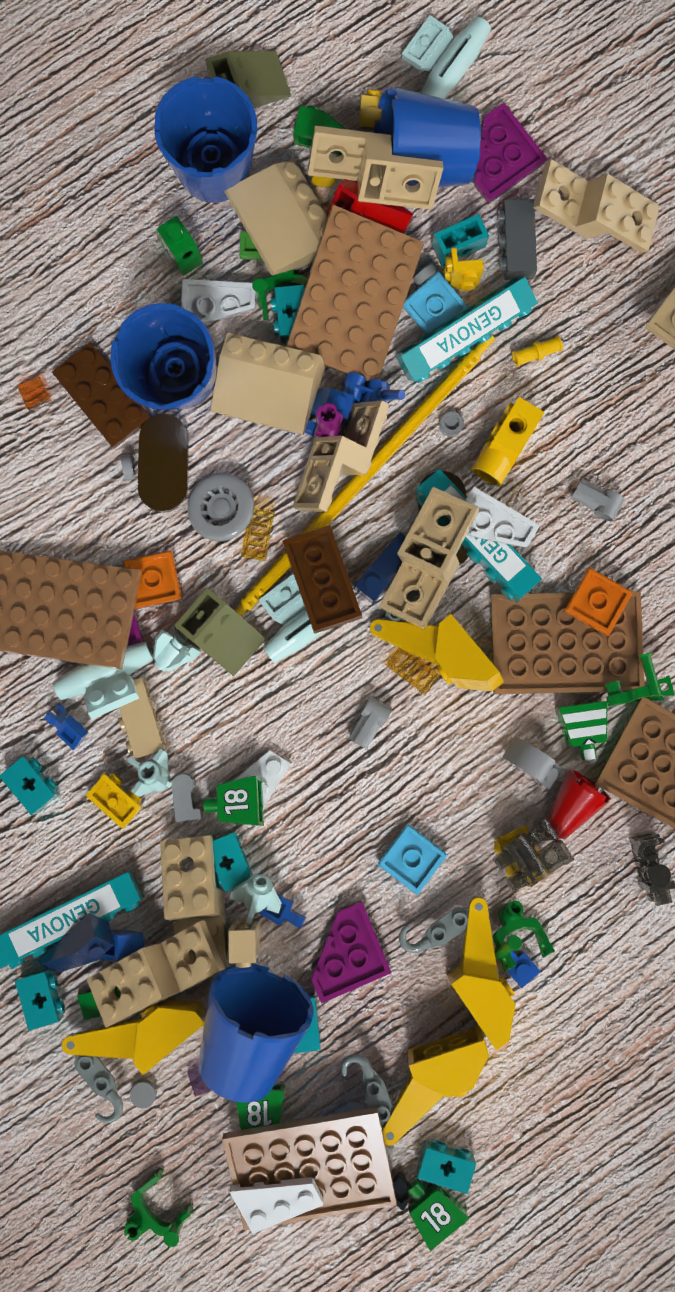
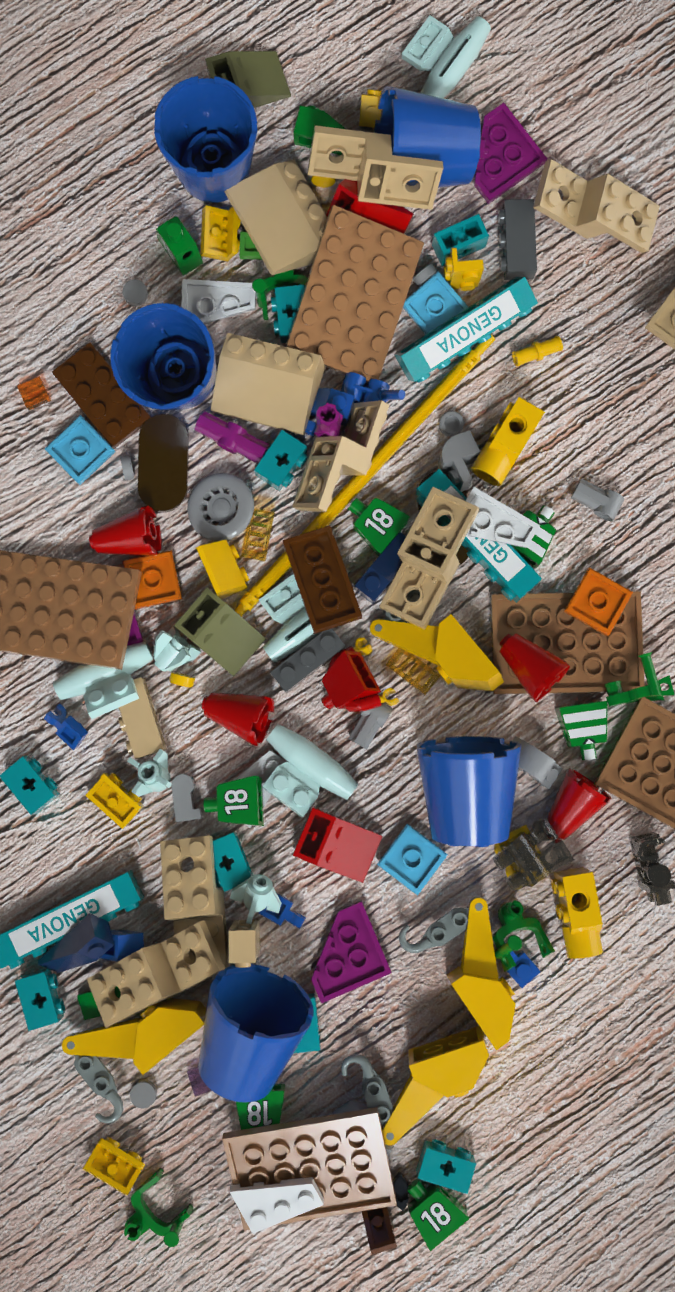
none -> medium azure plate [45,415,116,485]
none -> yellow bracket [83,1137,145,1196]
none -> red cone [89,506,162,556]
none -> light grey tile [122,279,148,306]
none -> yellow tile [169,672,195,688]
none -> magenta piece [194,411,270,464]
none -> yellow slope [196,540,250,599]
none -> yellow bracket [200,205,241,262]
none -> red cone [201,692,274,746]
none -> teal brick [254,430,308,492]
none -> light aqua plate [262,724,359,818]
none -> dark grey brick [270,628,346,694]
none -> slope [293,806,383,883]
none -> red torso [321,637,399,712]
none -> green torso [348,497,410,556]
none -> reddish brown slope [362,1207,397,1255]
none -> blue cone [417,736,521,847]
none -> light grey brick [438,430,480,492]
none -> red cone [499,633,570,702]
none -> green torso [511,505,556,569]
none -> yellow brick [551,867,603,959]

